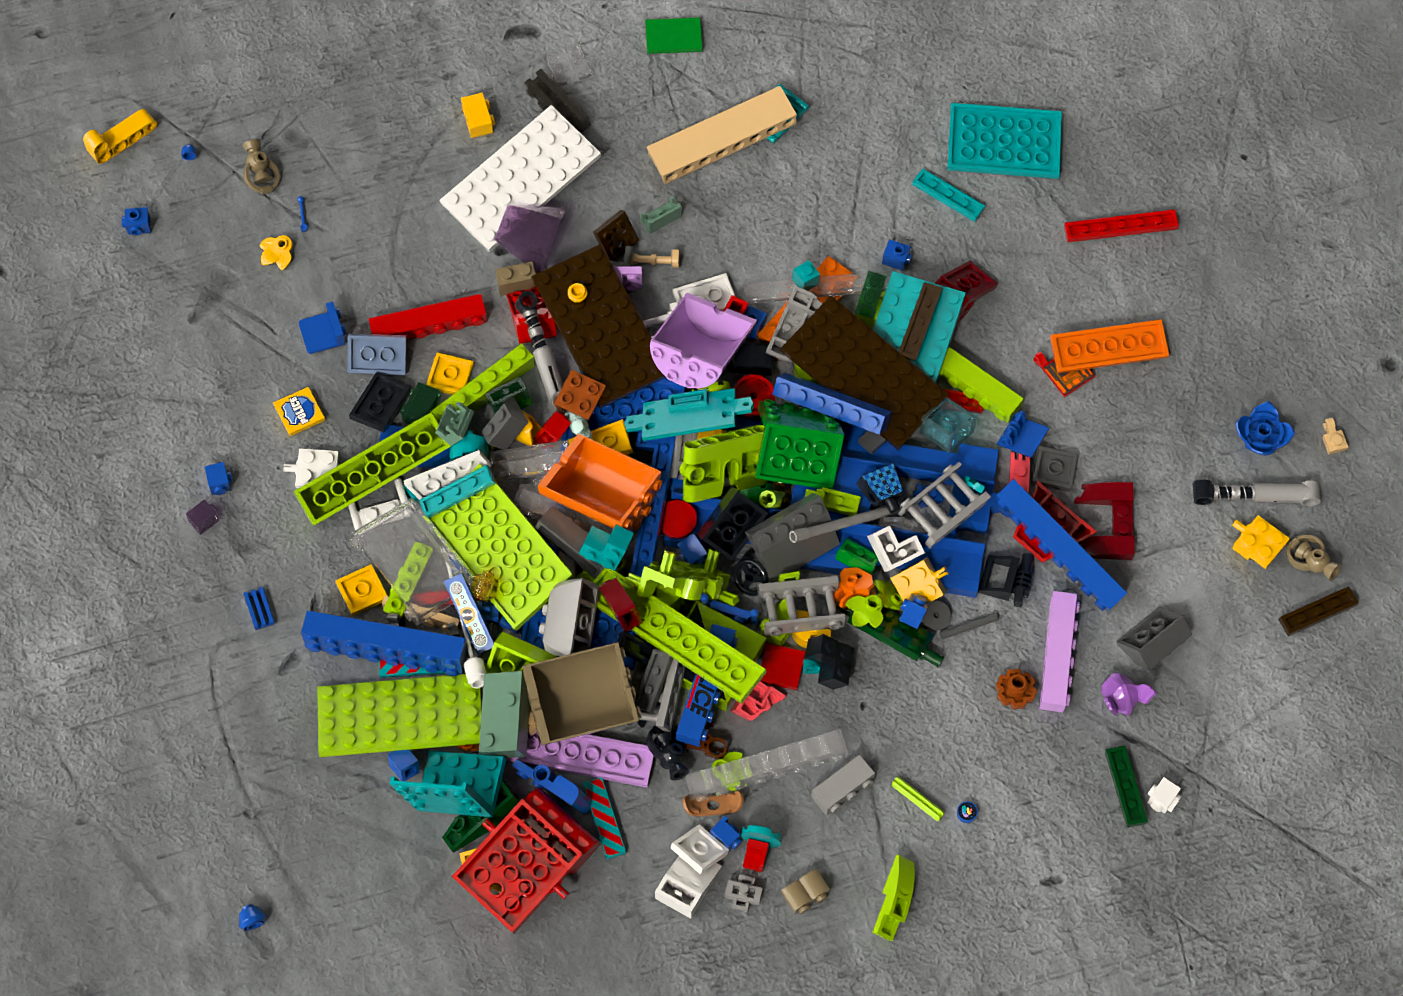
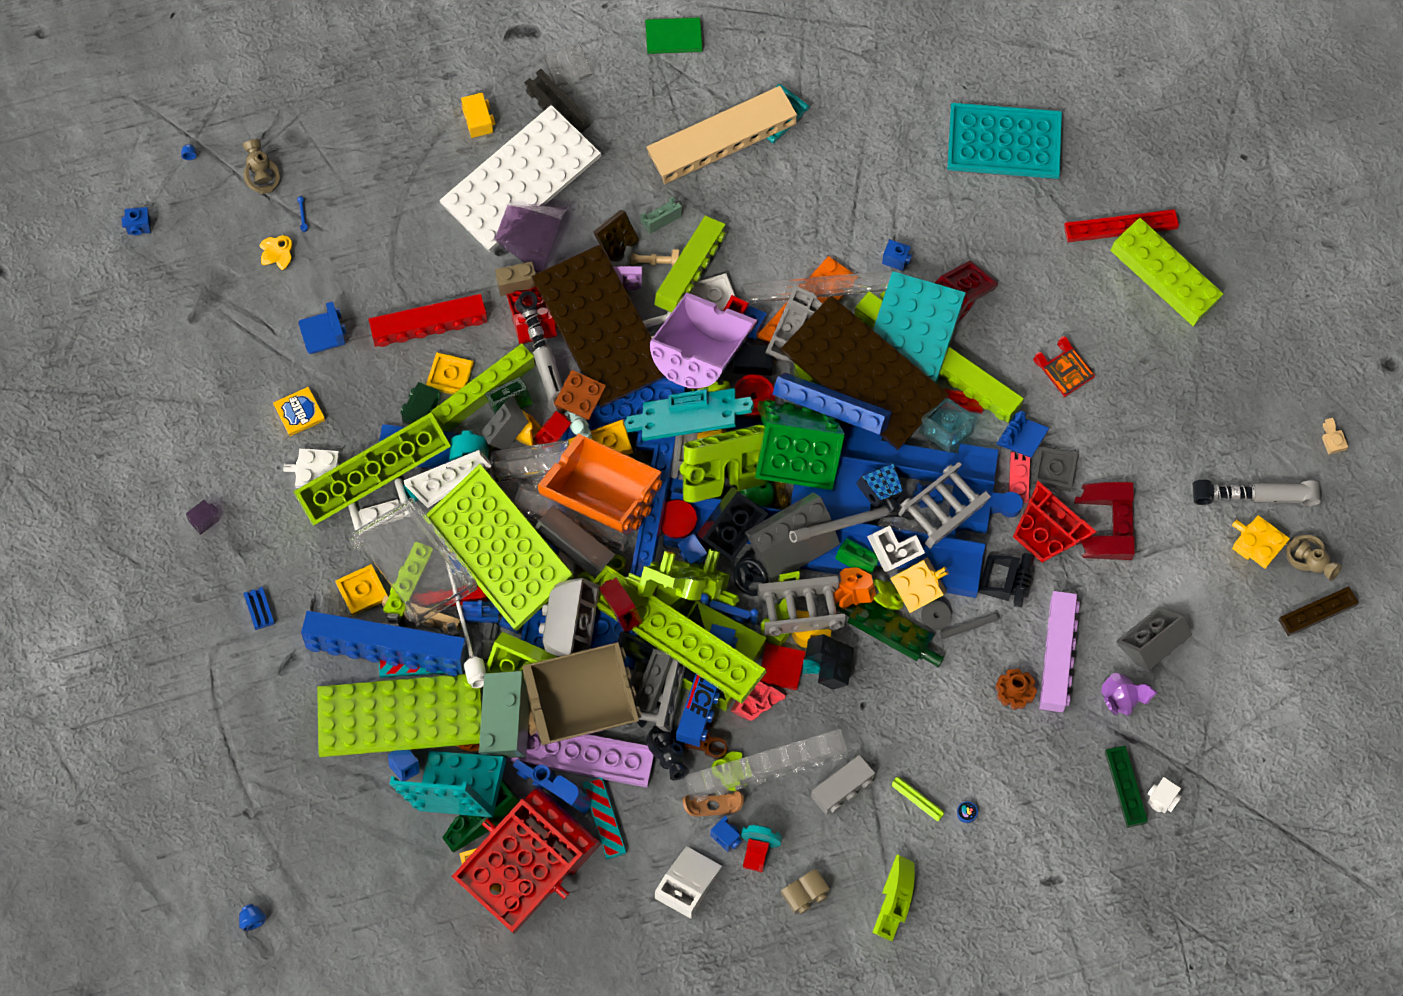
yellow beam [83,109,157,164] -> none
blue brick [204,462,233,495] -> none
sand blue plate [347,333,407,375] -> none
black plate [349,372,411,433] -> none
teal tile [419,465,496,519] -> none
sand green hinge [435,402,474,446] -> none
tile [444,573,495,655] -> none
clear yellow head [470,571,499,602] -> none
yellow plate [568,283,587,302] -> none
teal brick [579,524,634,571] -> none
white plate [671,825,729,874] -> none
light grey piece [725,874,763,913] -> none
lime hinge [759,490,785,508] -> none
teal brick [792,260,820,291] -> none
lime hinge [804,487,861,516] -> none
lime plate [846,595,883,628] -> none
clear green brick [855,271,887,319] -> none
dark grey tile [858,431,886,455] -> none
dark brown plate [899,282,943,361] -> none
blue brick [899,593,930,629] -> none
teal tile [912,168,985,222] -> none
teal tile [963,476,985,493] -> none
blue brick [996,479,1127,612] -> none
orange plate [1050,319,1169,373] -> none
blue brick [1235,401,1295,455] -> none
none -> lime brick [654,215,726,313]
none -> lime brick [1110,218,1223,327]

